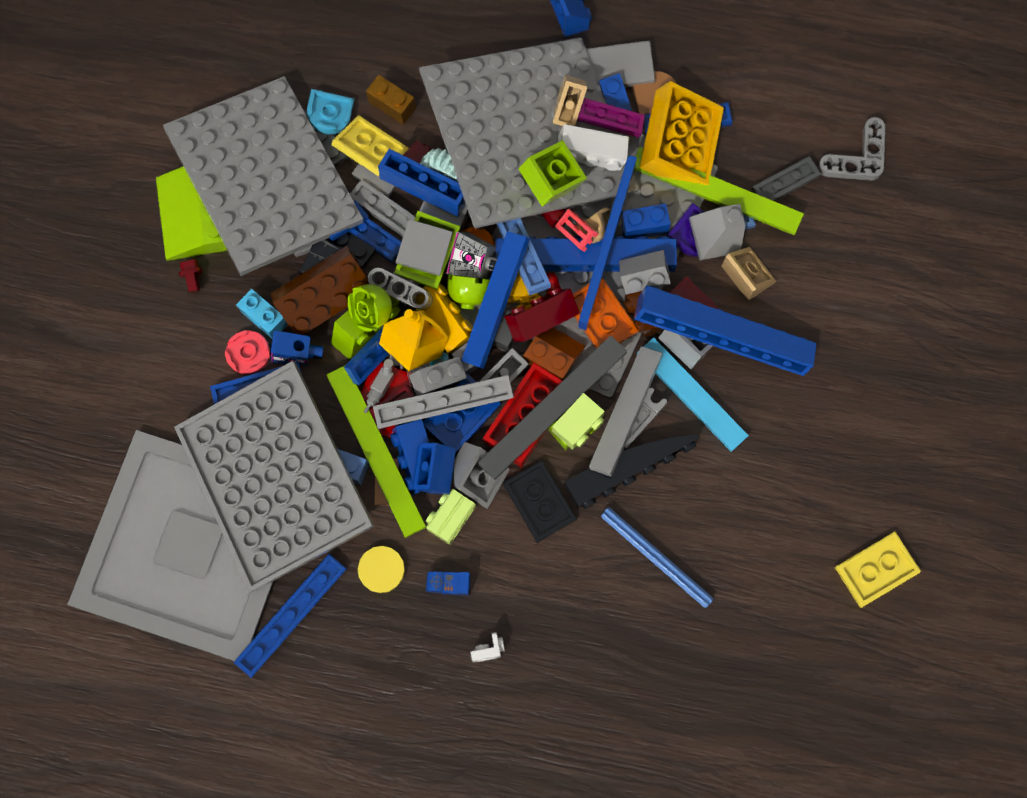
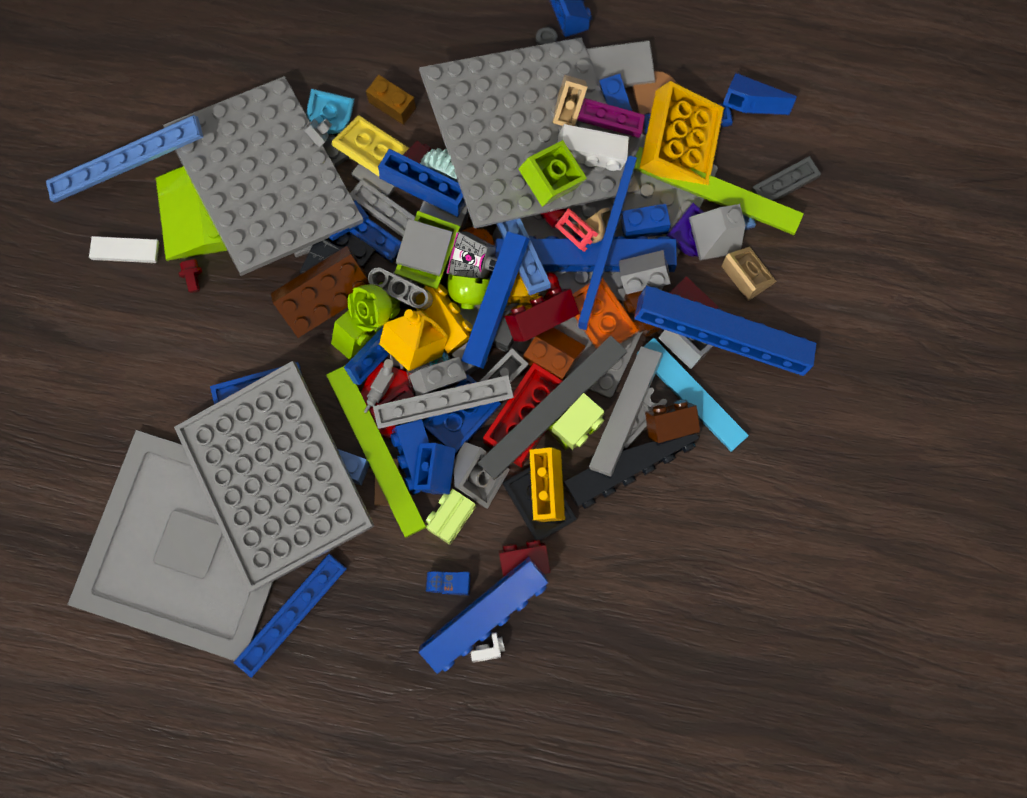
coral tile [225,330,271,375] -> none
medium azure brick [236,289,288,339] -> none
blue torso [271,331,323,366] -> none
light yellow tile [358,546,405,593] -> none
medium blue axle [601,507,713,608] -> none
light grey beam [818,117,885,180] -> none
light yellow tile [835,532,921,608] -> none
none -> medium blue tile [46,115,203,203]
none -> white tile [89,236,159,263]
none -> light grey tile [304,118,332,147]
none -> blue brick [419,557,548,674]
none -> dark red brick [499,540,551,577]
none -> yellow brick [530,447,565,522]
none -> dark grey tile [536,27,557,46]
none -> reddish brown brick [645,400,700,443]
none -> blue slope [723,73,797,115]

